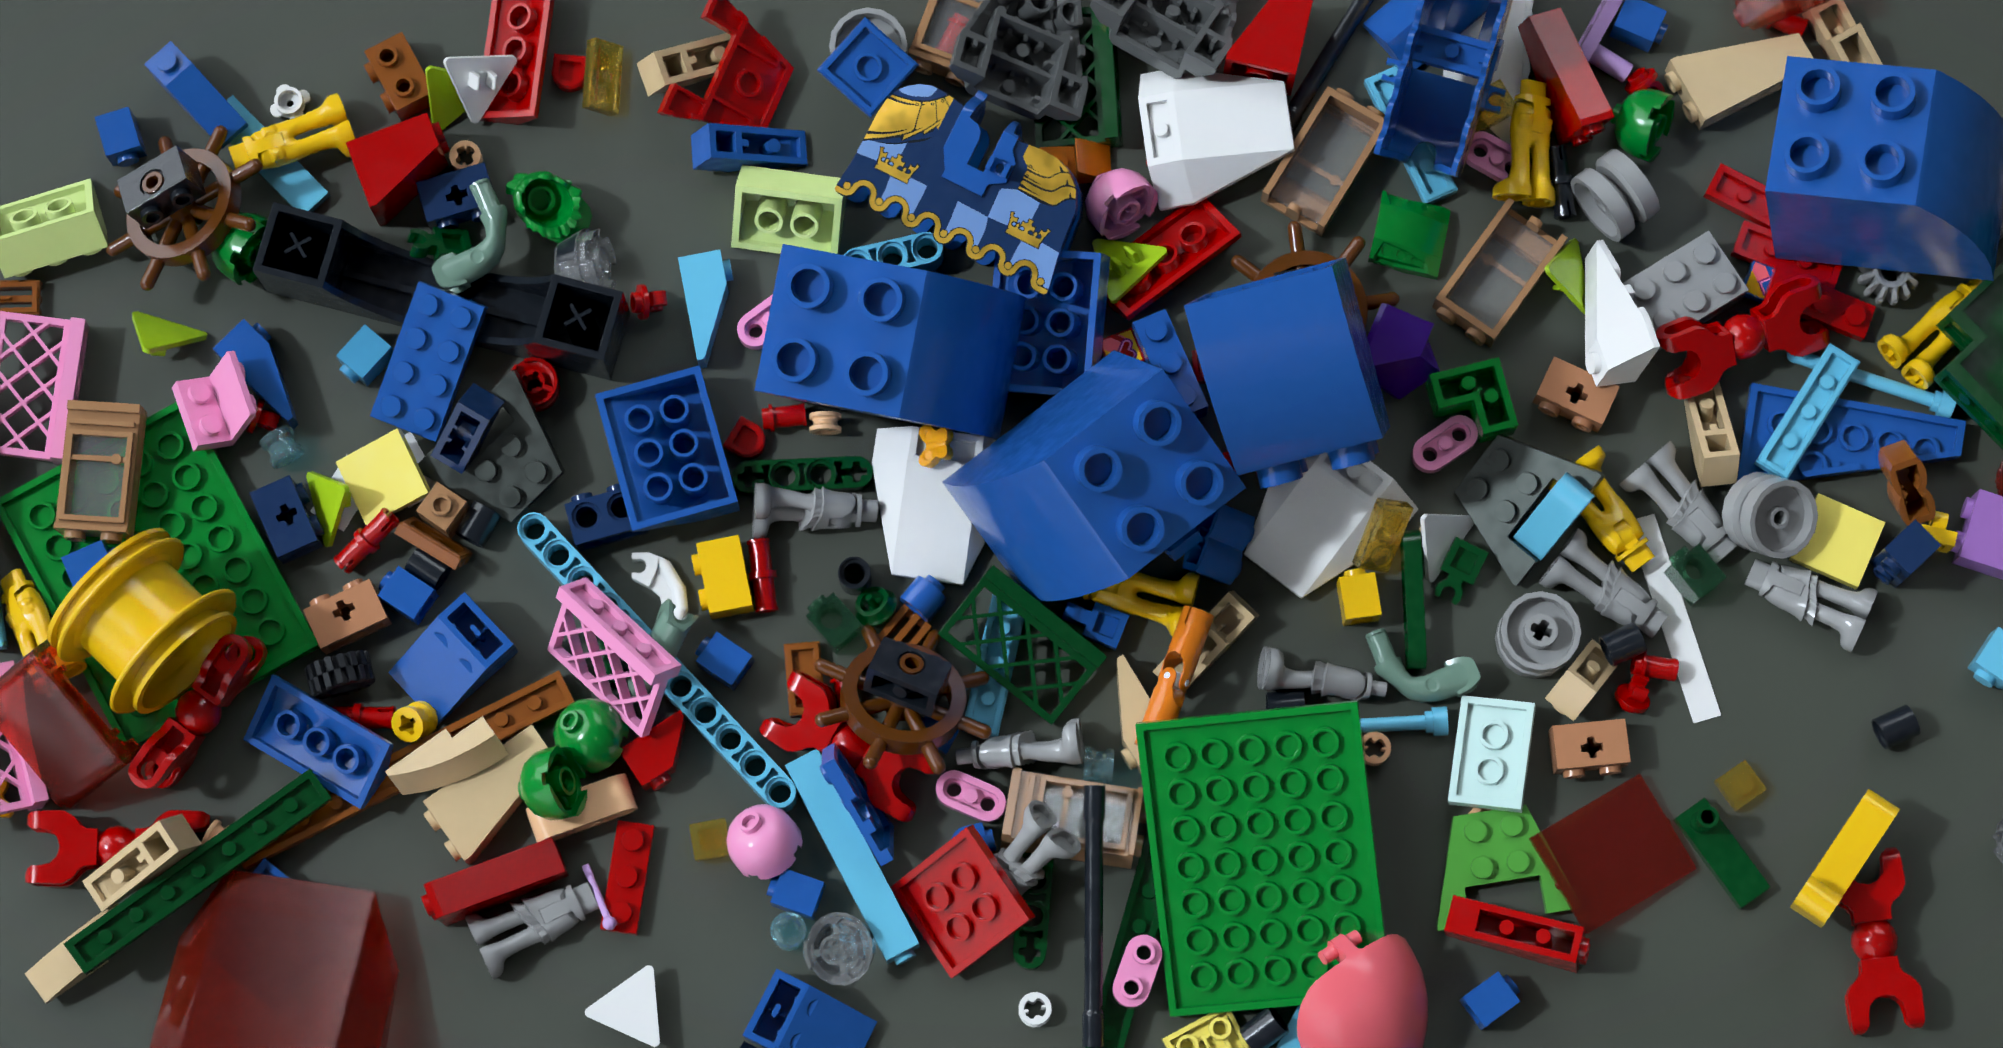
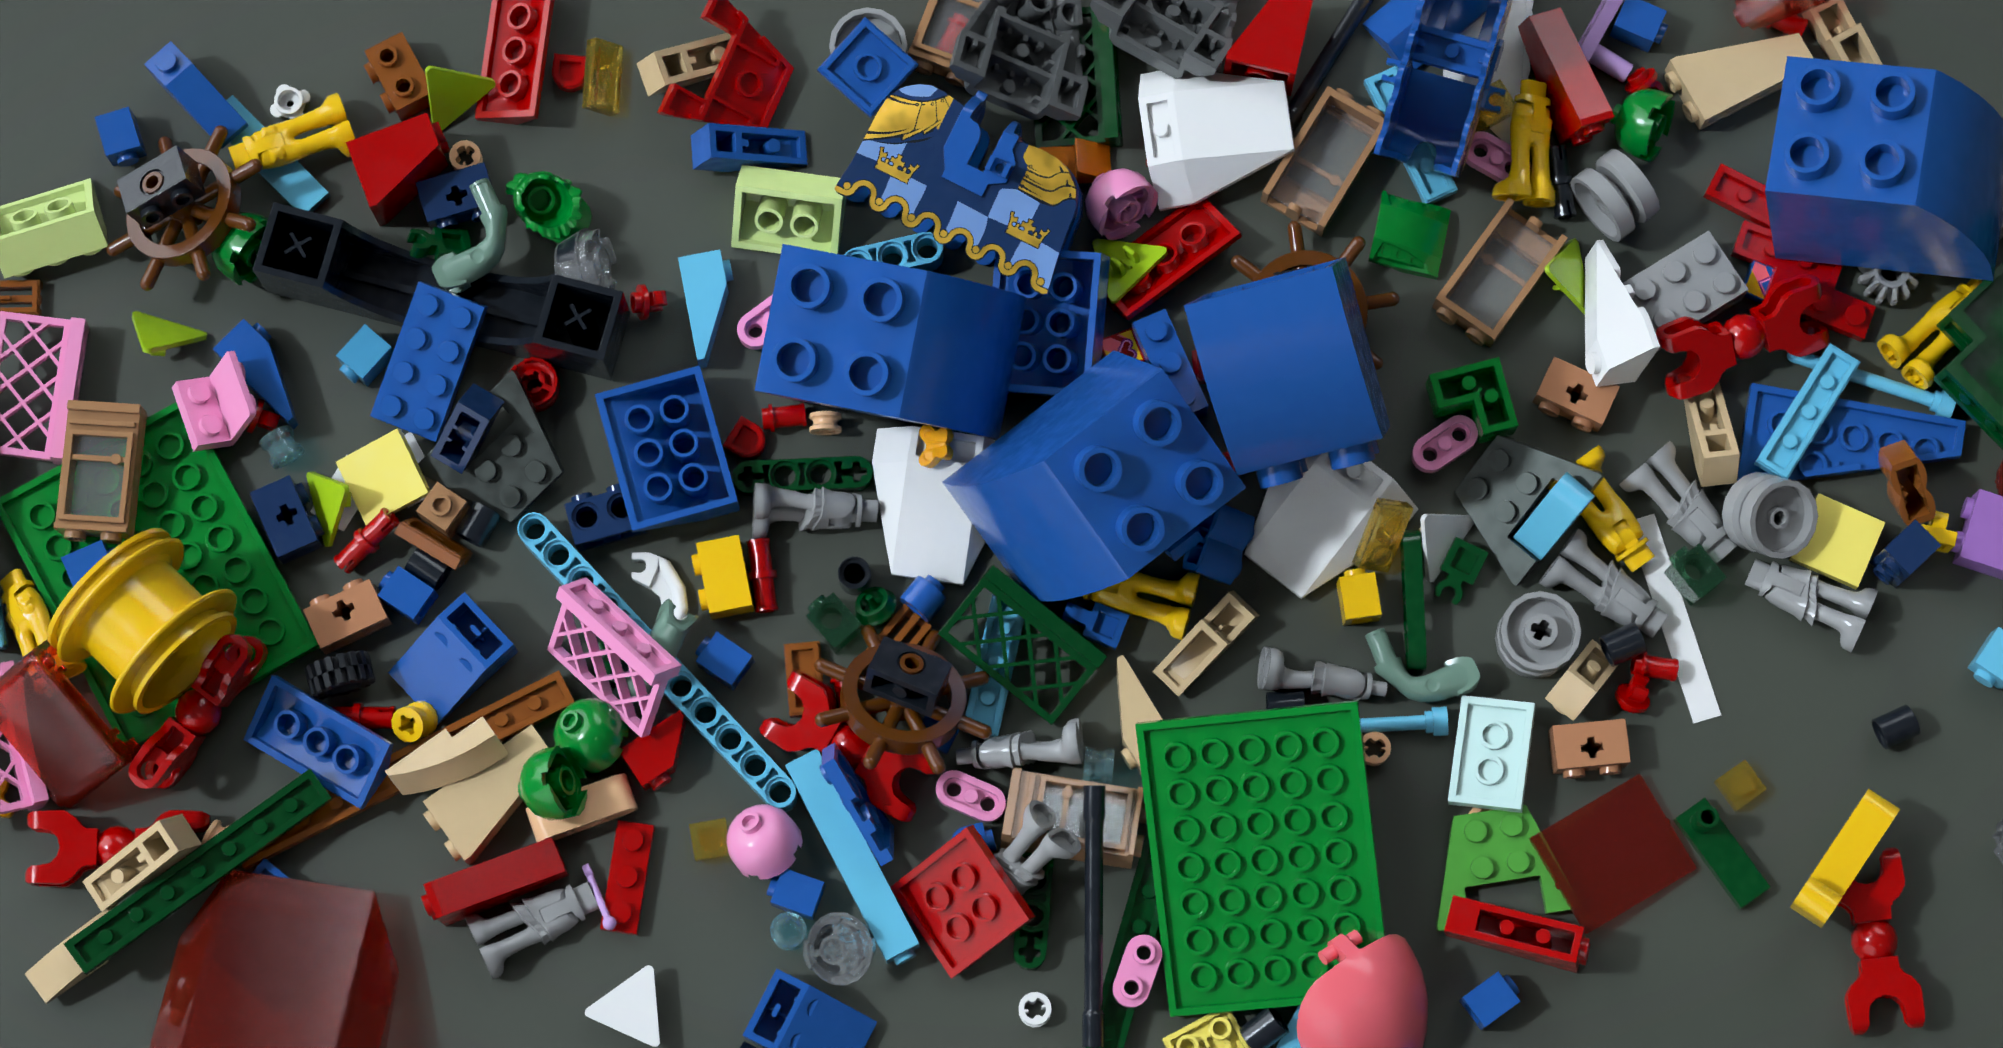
white piece [443,55,517,123] -> none
orange piece [1134,605,1214,746] -> none
dark purple slope [1367,303,1440,399] -> none

